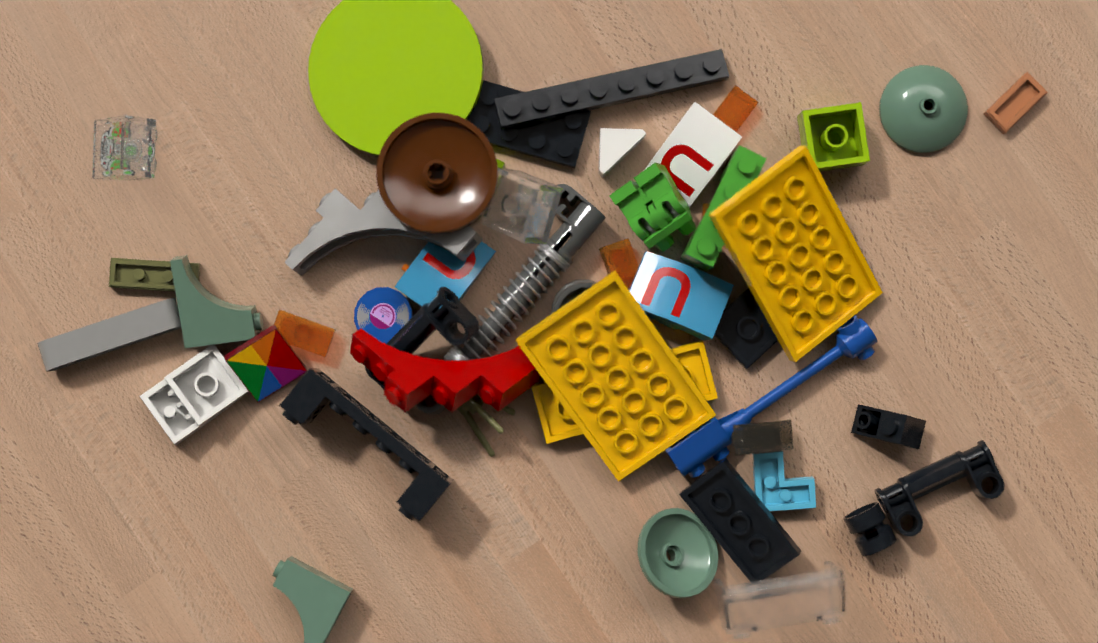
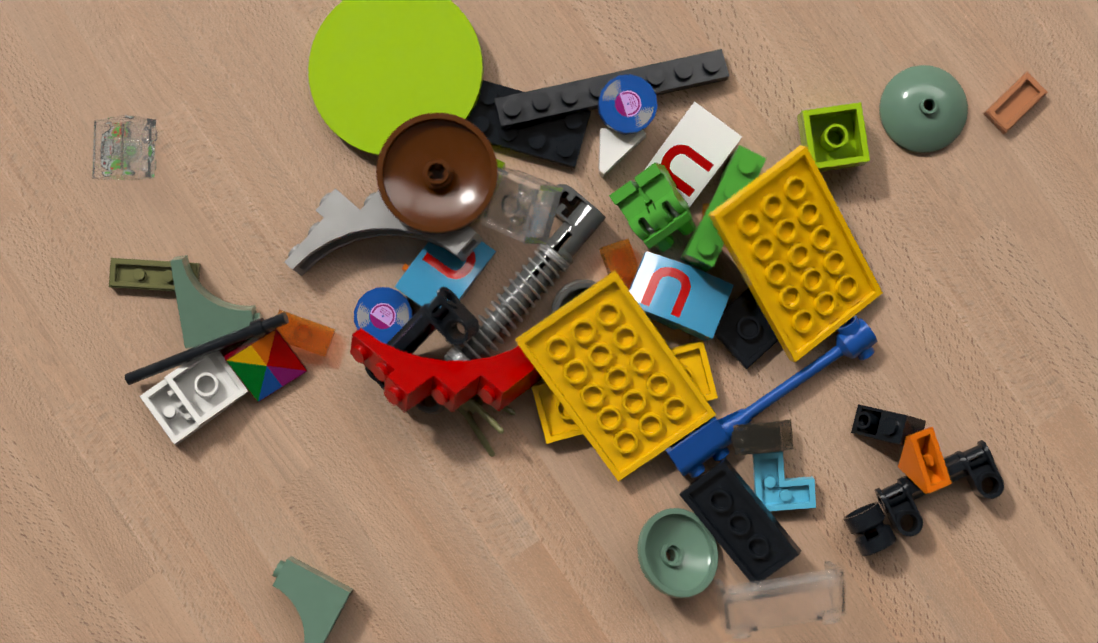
light grey beam [37,298,181,372] -> none
black plate [279,368,453,521] -> none
clear orange tile [713,85,759,132] -> none
none -> black bar [124,312,289,385]
none -> blue tile [598,74,658,135]
none -> orange slope [898,427,952,494]

